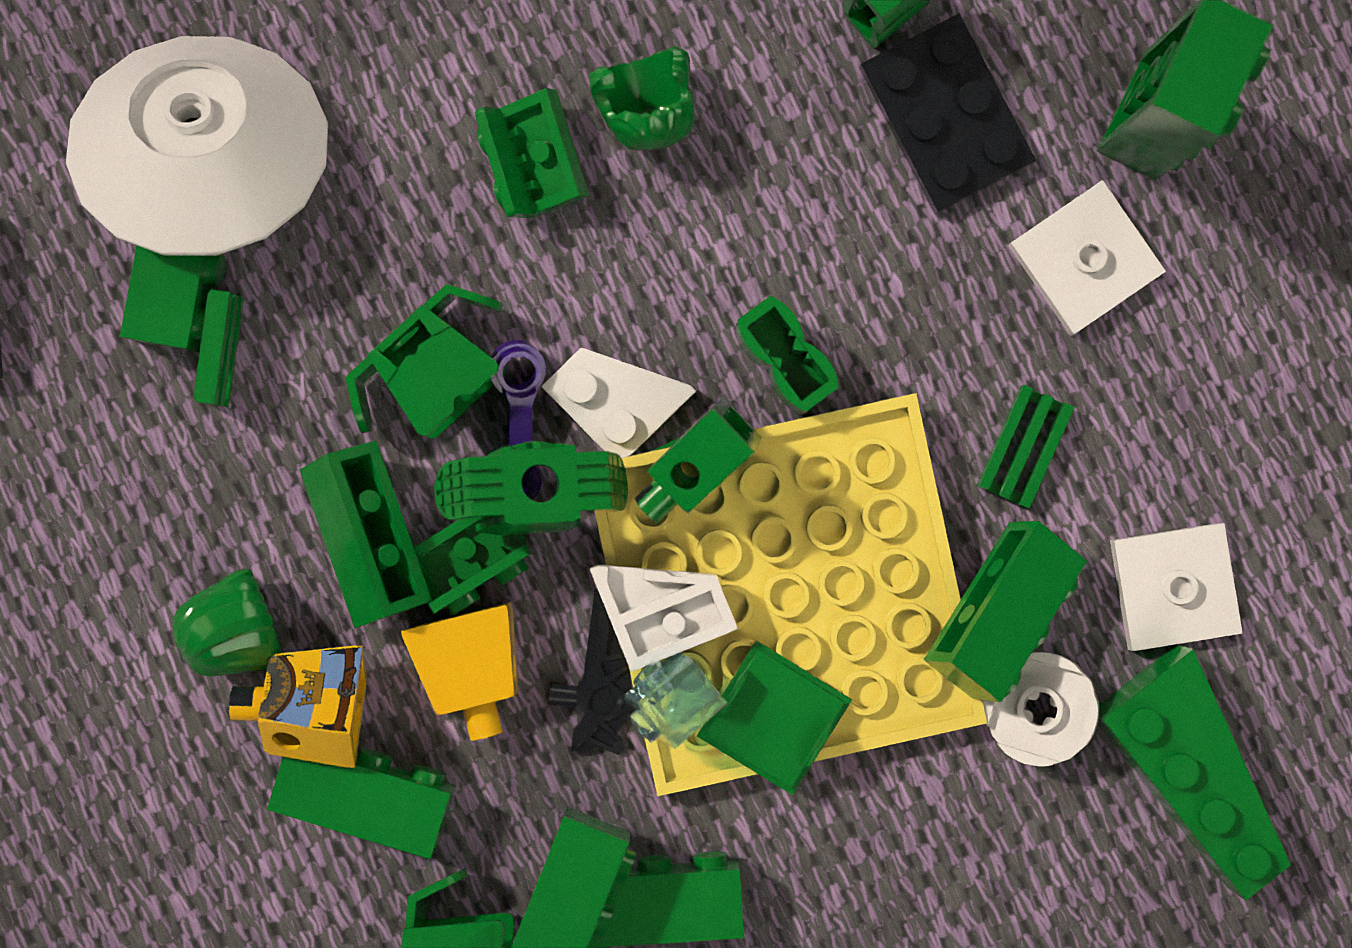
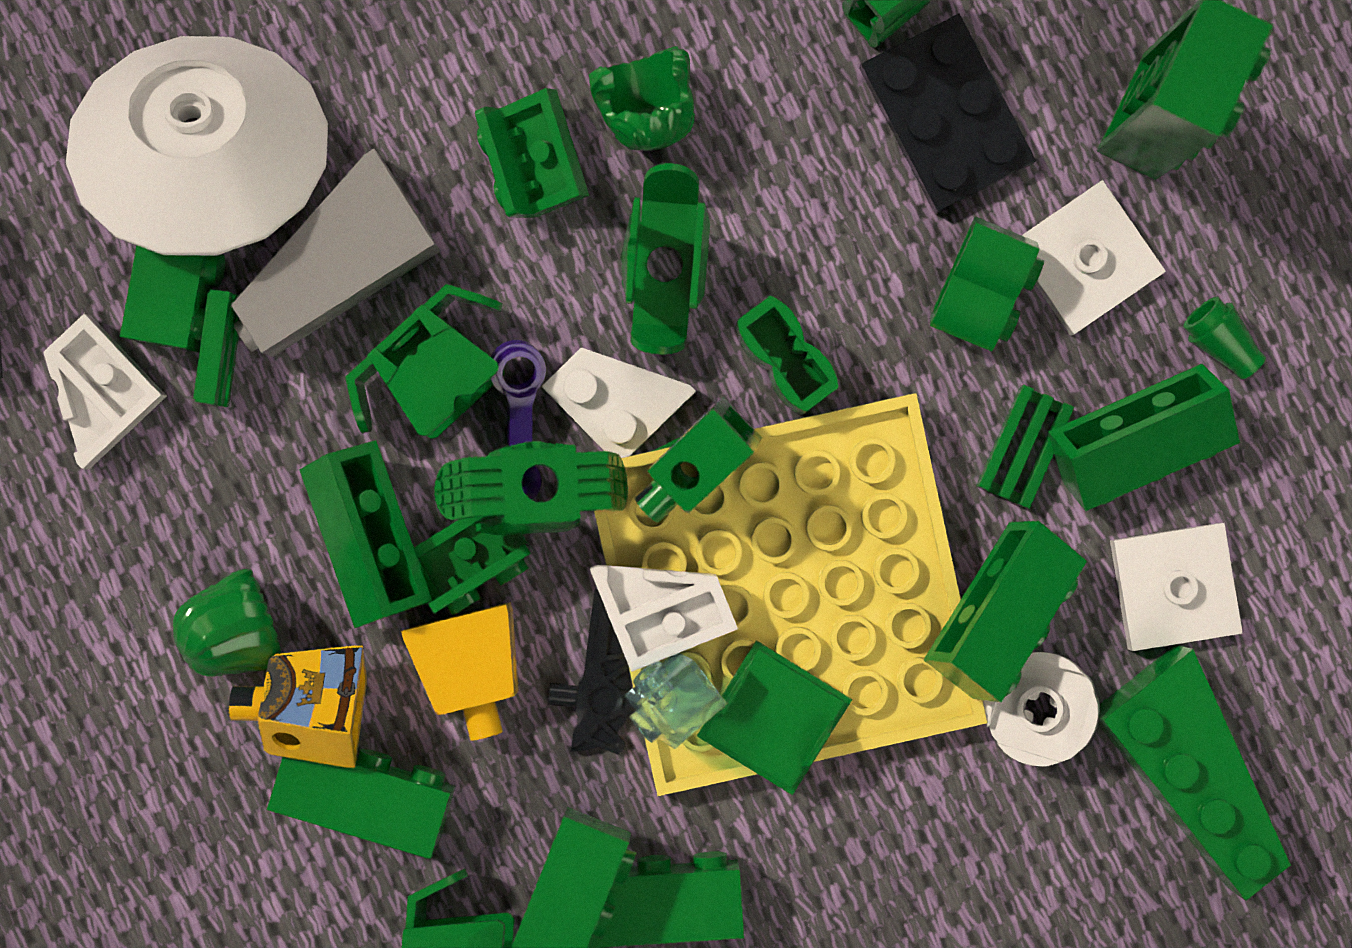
none -> white wing [43,314,167,470]
none -> light grey slope [231,149,441,357]
none -> green piece [620,163,710,355]
none -> green brick [929,216,1044,352]
none -> green brick [1048,364,1240,512]
none -> green cone [1183,297,1266,379]

